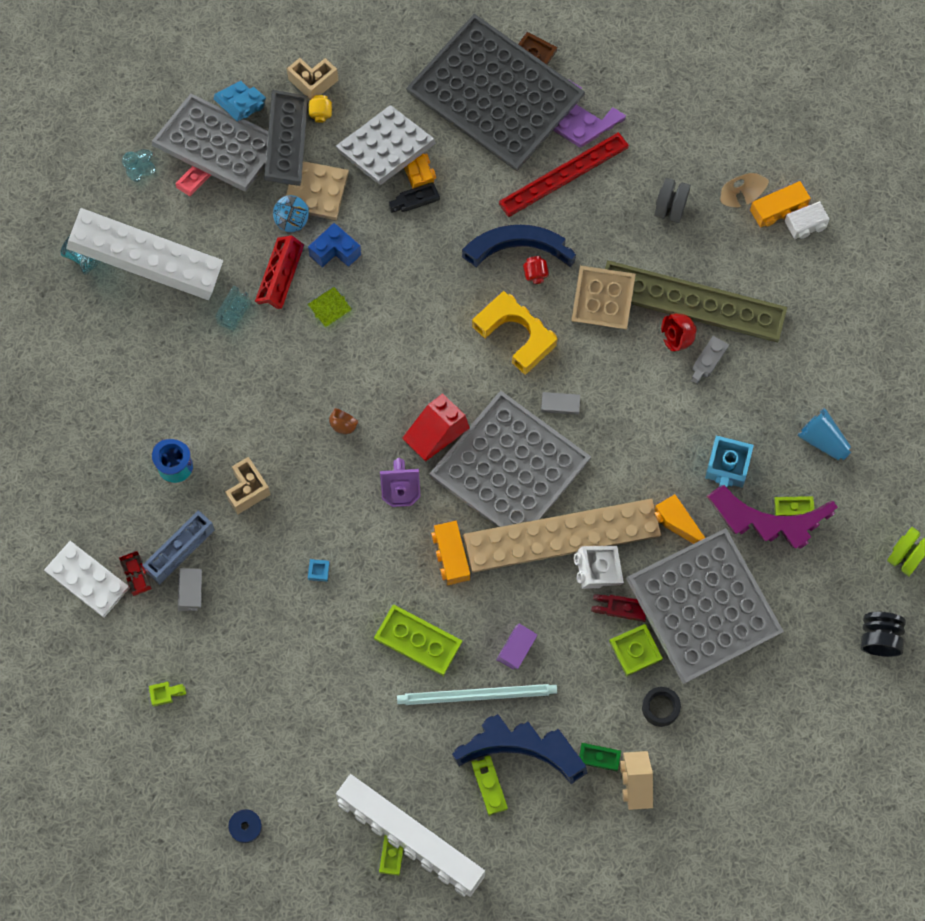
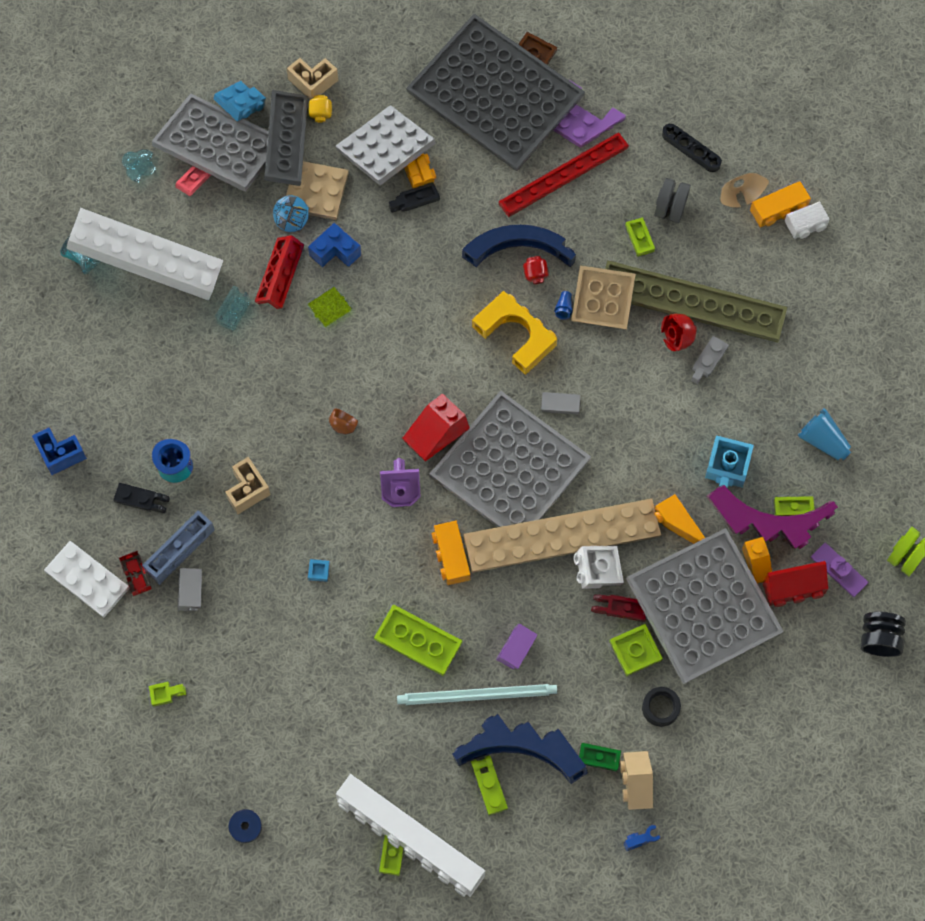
none -> blue brick [32,427,87,475]
none -> black hinge [113,483,170,513]
none -> blue cone [554,291,573,320]
none -> blue plate [624,825,660,851]
none -> lime plate [625,217,655,257]
none -> black beam [662,123,722,172]
none -> light orange slope [742,537,772,584]
none -> red slope [762,561,828,607]
none -> medium lavender piece [810,543,869,597]

